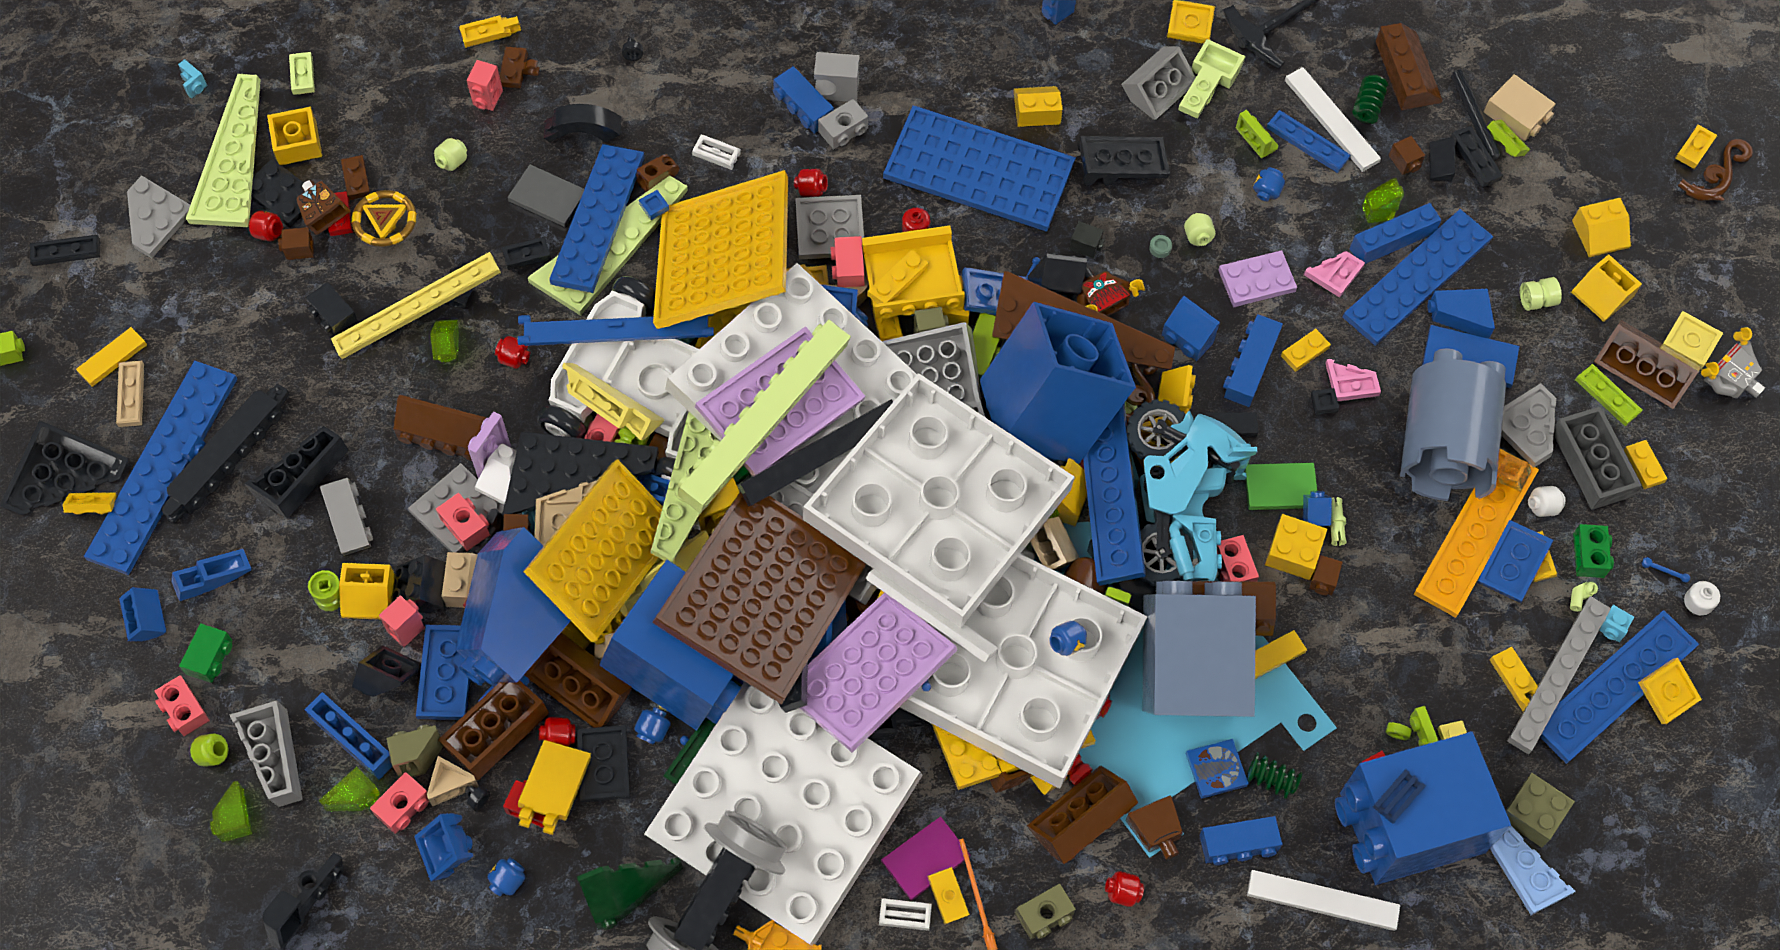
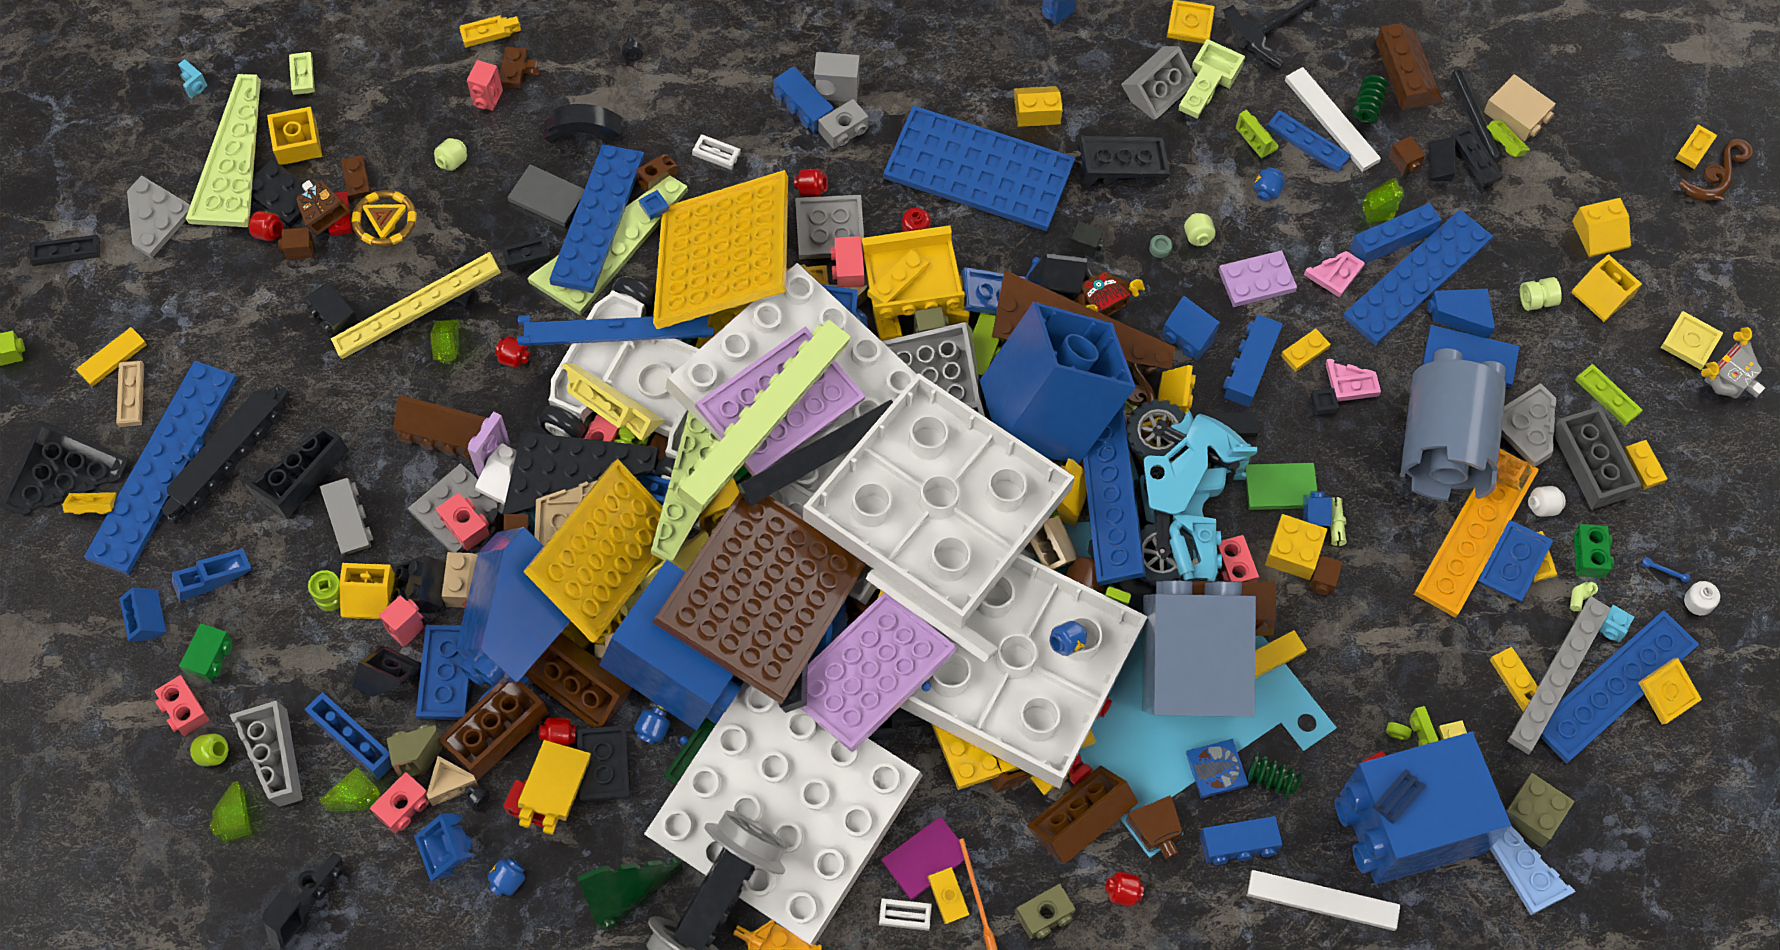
reddish brown slope [1594,320,1701,409] -> none

